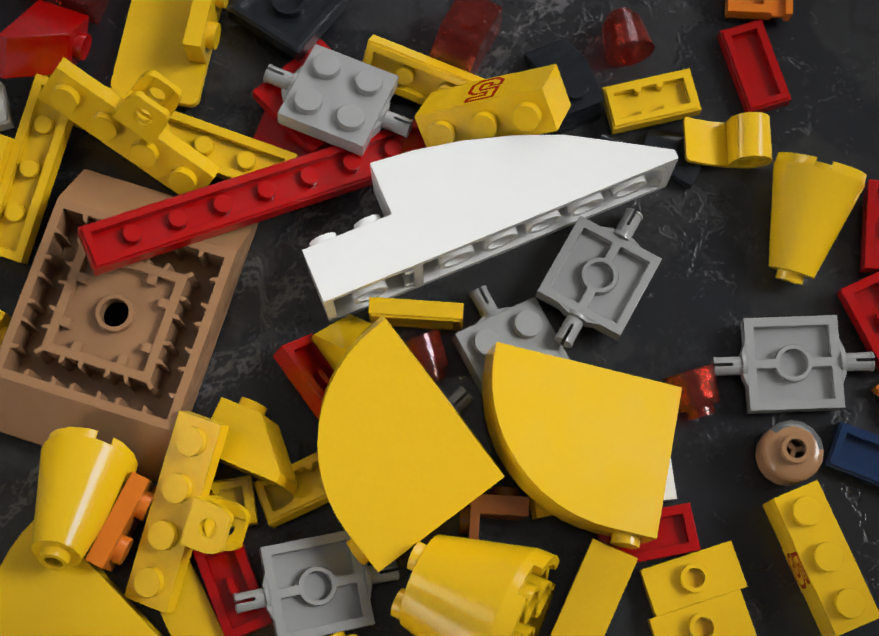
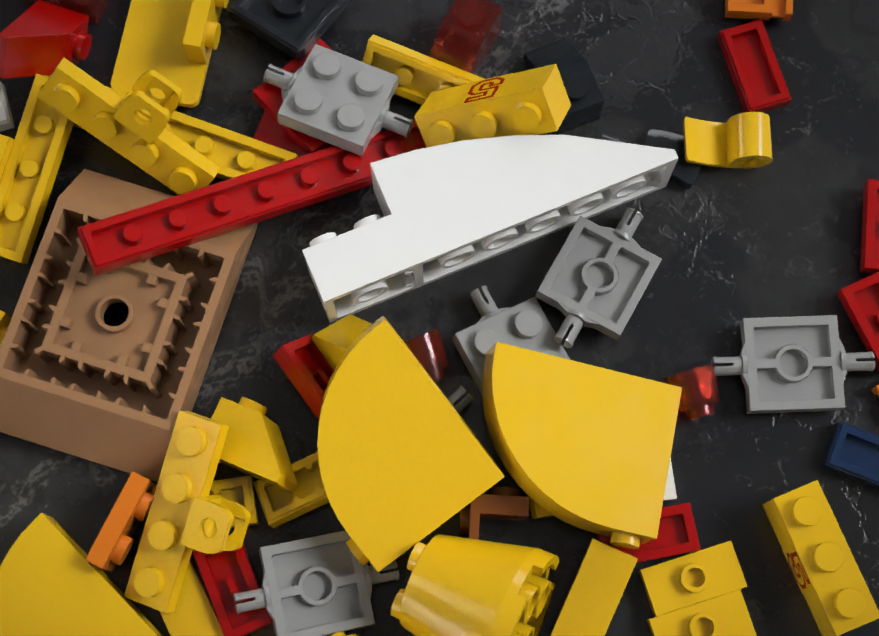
yellow cone [31,427,138,571] -> none
yellow tile [368,297,464,331] -> none
yellow plate [601,68,702,135] -> none
clear red hat [602,8,655,67] -> none
medium nougat head [755,420,824,486] -> none
yellow cone [768,152,867,285] -> none

